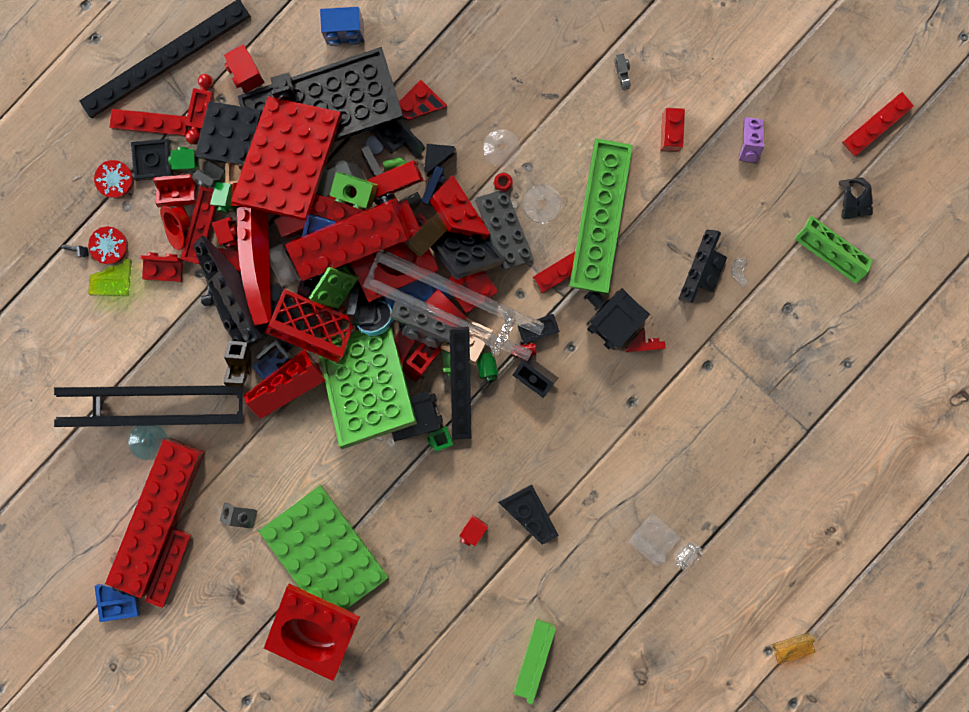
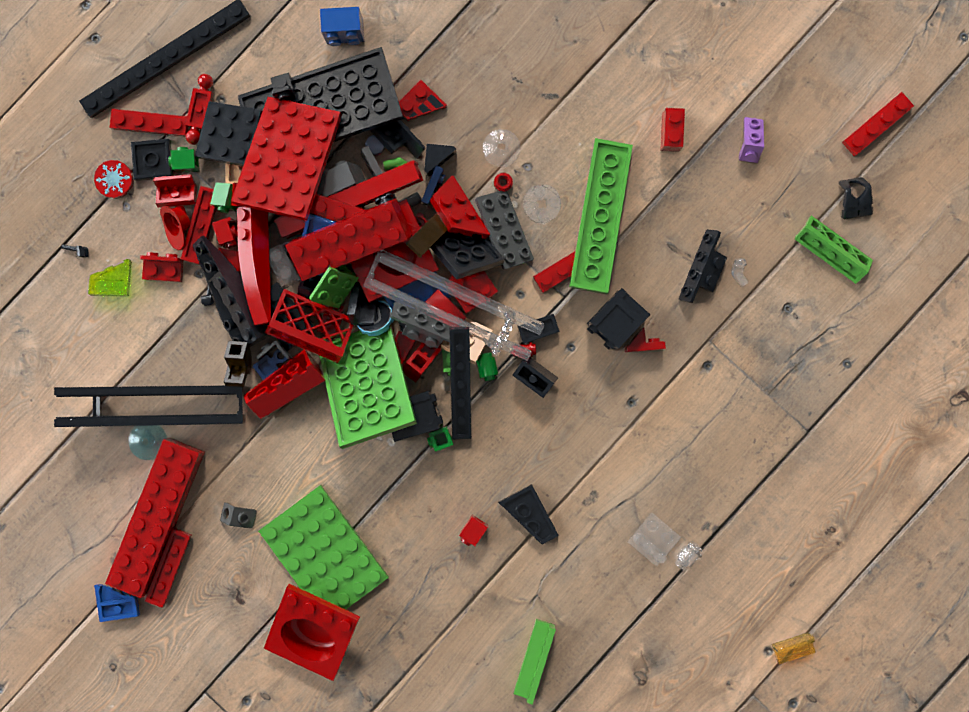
red tile [88,226,128,265] -> none
dark grey bracket [193,161,225,188] -> none
brick [224,44,265,93] -> none
bright green brick [330,172,378,210] -> none
black bush [583,291,608,311] -> none
dark grey plate [614,53,631,90] -> none

